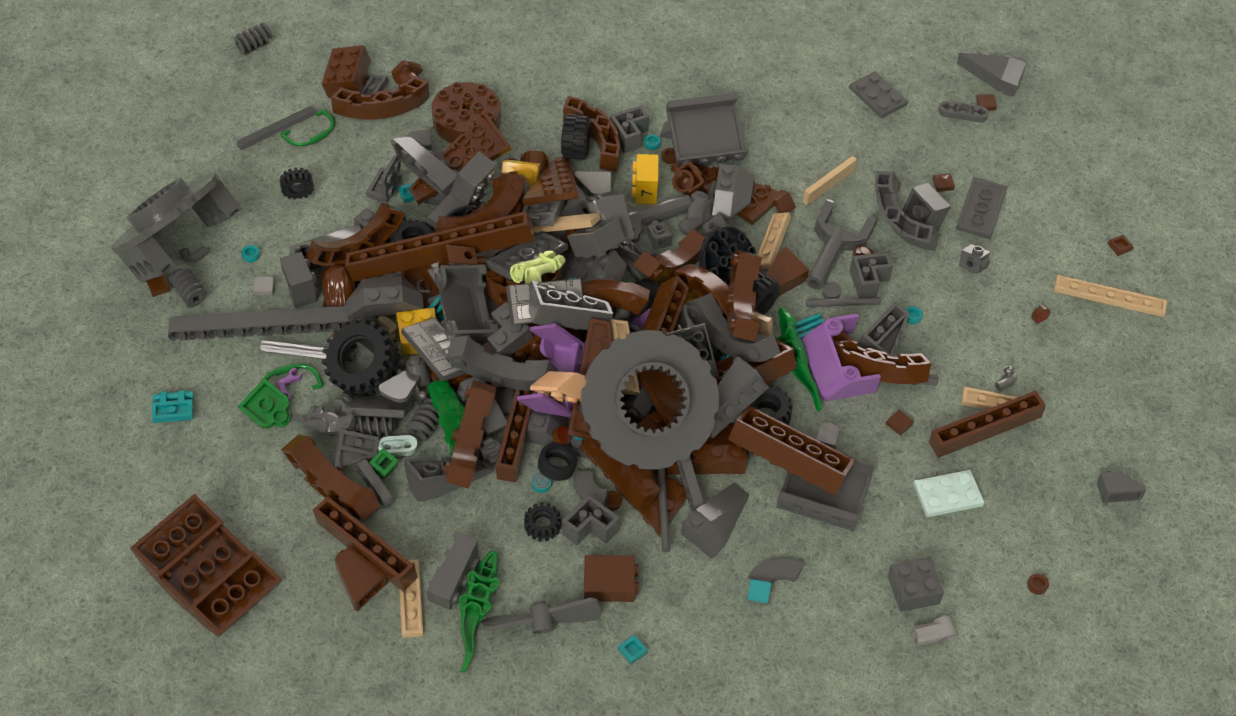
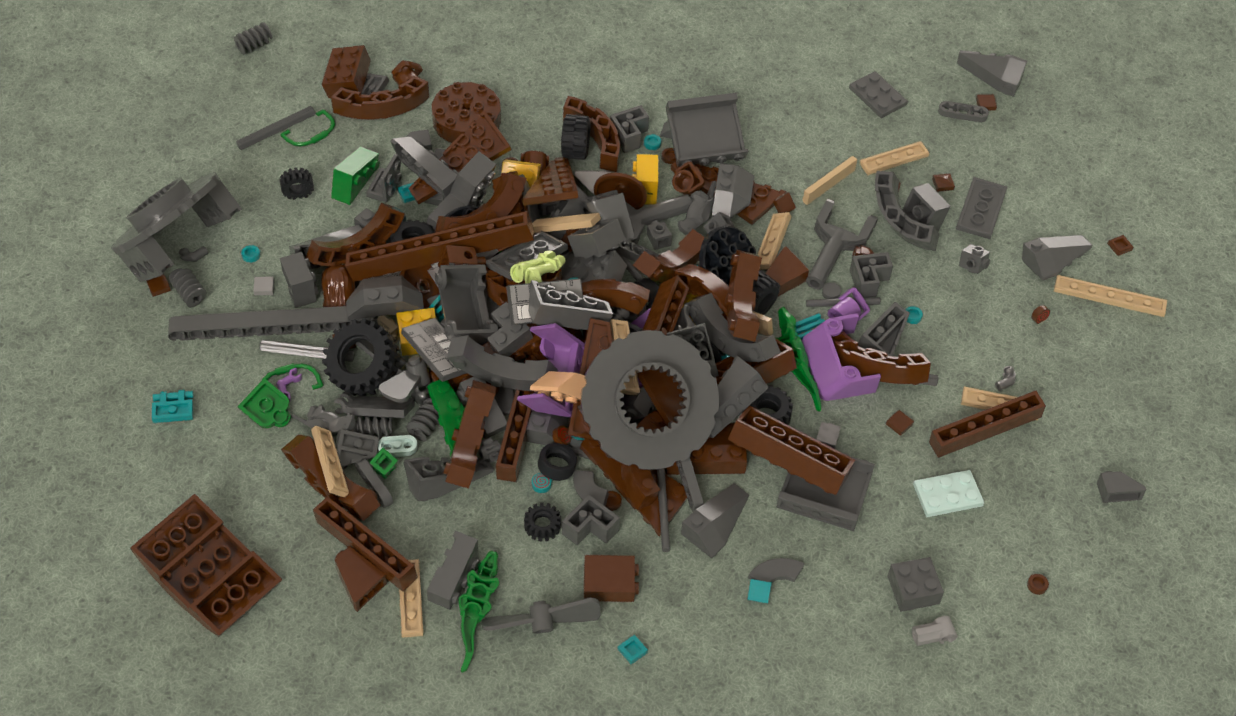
dark grey wing [522,200,566,227] -> none
none -> tan tile [311,426,349,497]
none -> green wedge [331,147,380,205]
none -> reddish brown dish [593,172,647,210]
none -> medium lavender piece [828,287,870,322]
none -> tan tile [860,141,929,175]
none -> dark grey wedge [1022,235,1092,281]

